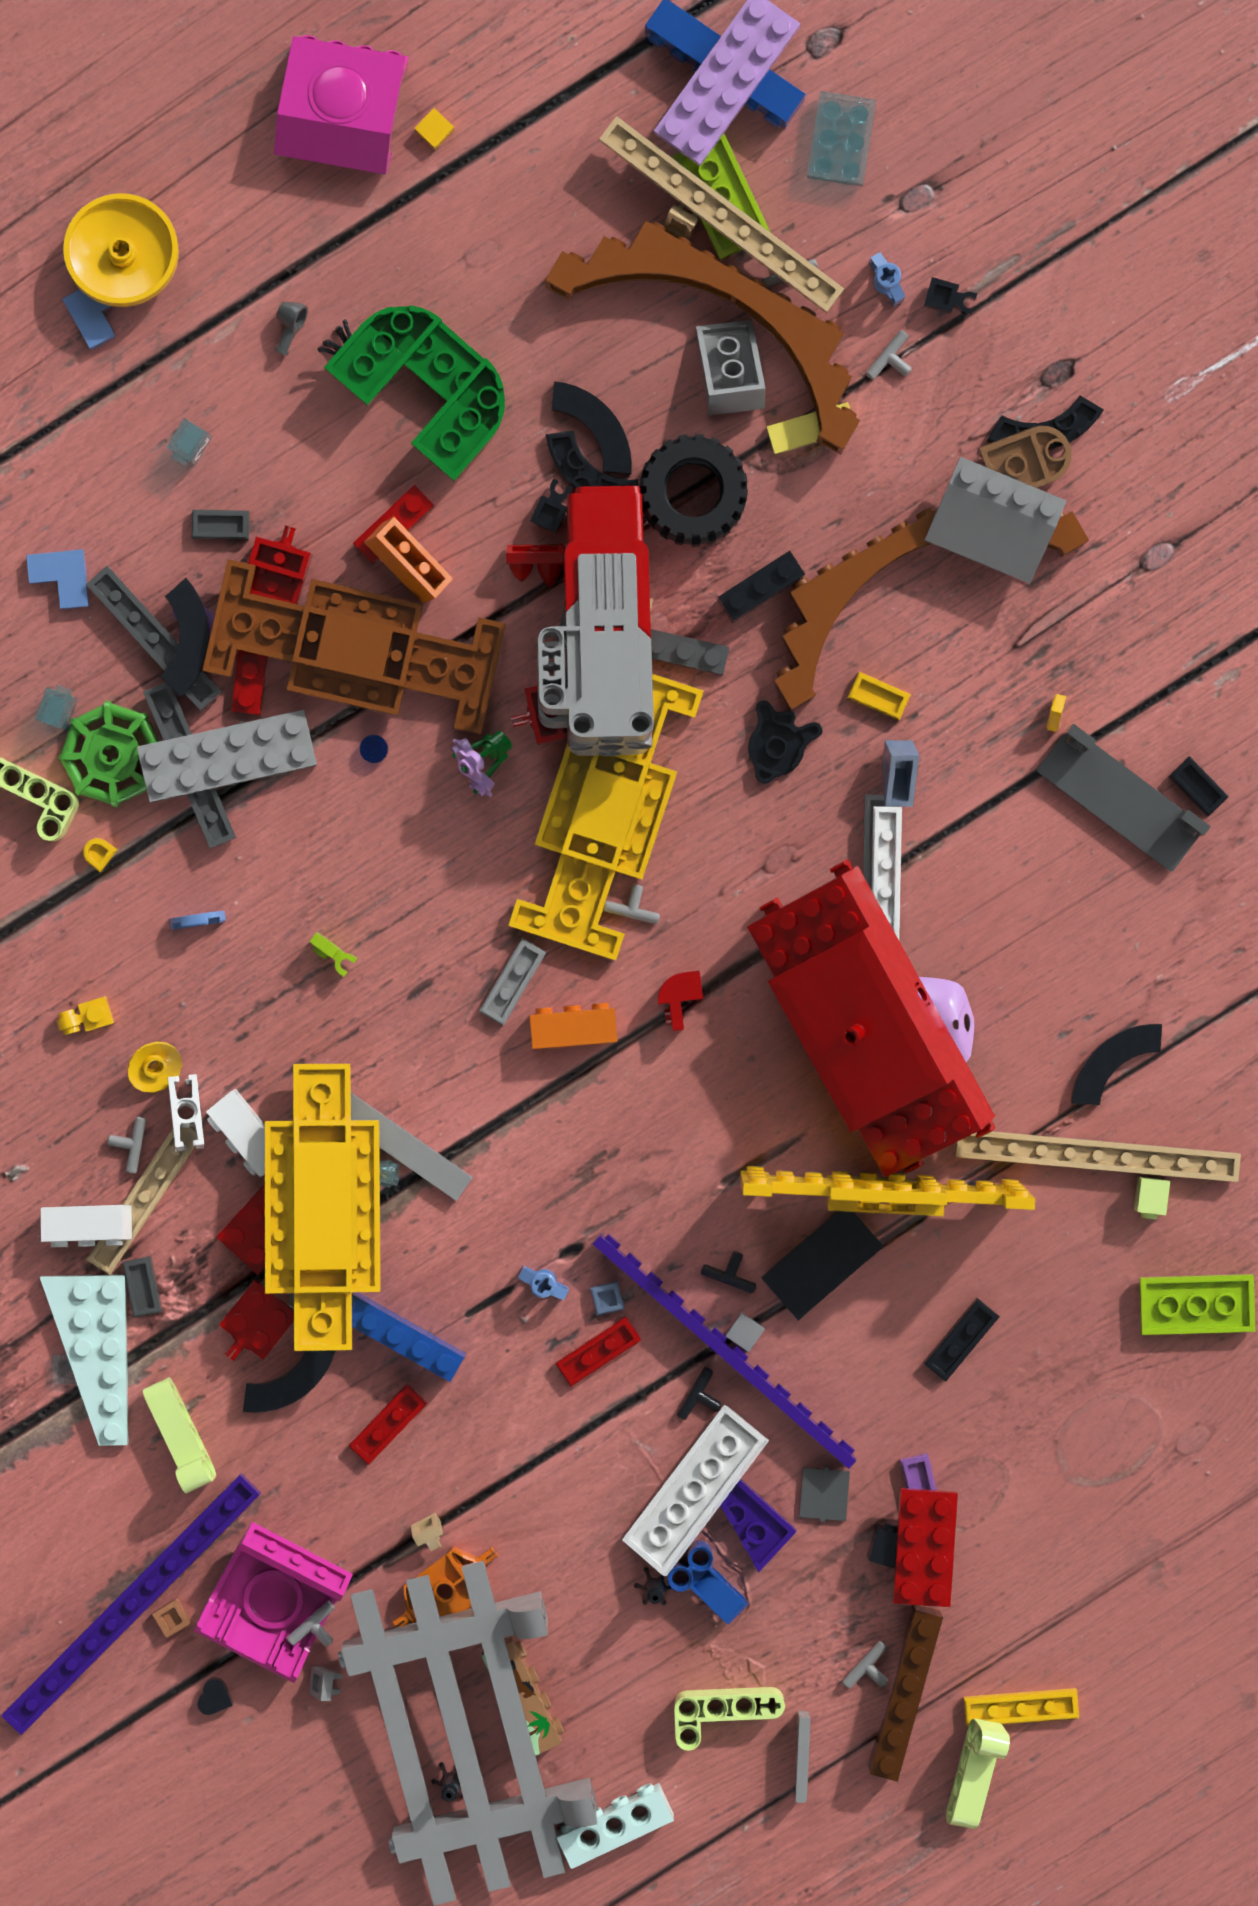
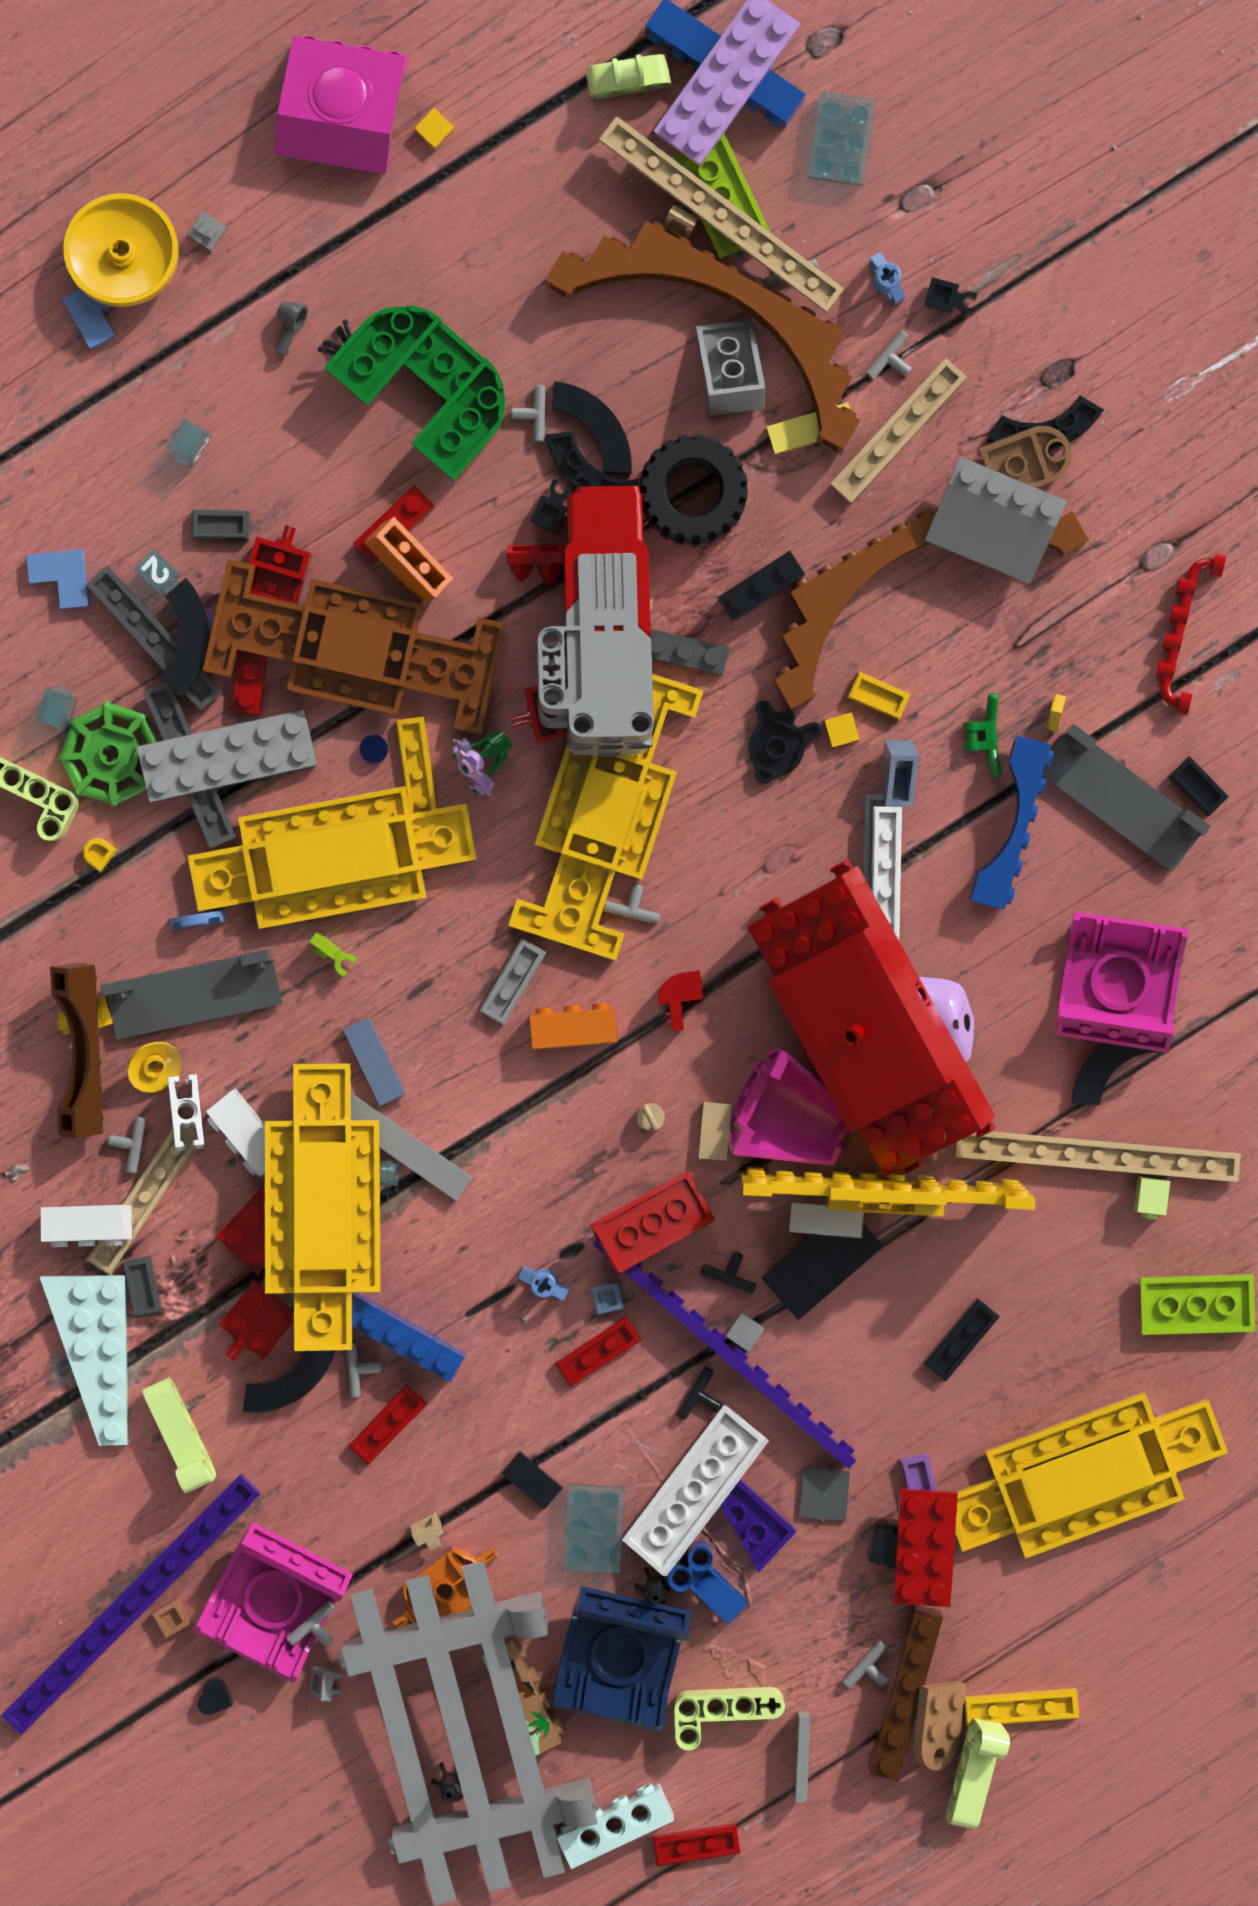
none -> reddish brown arch [50,963,104,1138]
none -> dark grey bracket [100,949,282,1039]
none -> clear light blue brick [134,549,182,596]
none -> light grey tile [187,211,228,252]
none -> yellow piece [188,786,477,929]
none -> sand blue tile [343,1017,406,1106]
none -> light grey piece [346,1341,382,1398]
none -> yellow tile [396,716,437,814]
none -> black tile [501,1451,563,1510]
none -> light grey piece [511,385,546,443]
none -> dark blue panel [551,1586,691,1732]
none -> clear light blue plate [563,1483,625,1573]
none -> yellowish green piece [585,54,671,99]
none -> red plate [589,1171,716,1275]
none -> tan tile [637,1103,665,1131]
none -> red tile [653,1823,741,1866]
none -> tan tile [698,1102,732,1161]
none -> dark pink cone [729,1049,853,1166]
none -> white piece [789,1203,864,1238]
none -> yellow tile [824,712,860,748]
none -> tan plate [830,358,967,504]
none -> medium nougat plate [913,1681,966,1771]
none -> yellow piece [955,1392,1228,1559]
none -> green piece [963,693,1002,778]
none -> blue arch [969,735,1053,910]
none -> dark pink panel [1055,912,1188,1053]
none -> red bar [1156,553,1227,716]

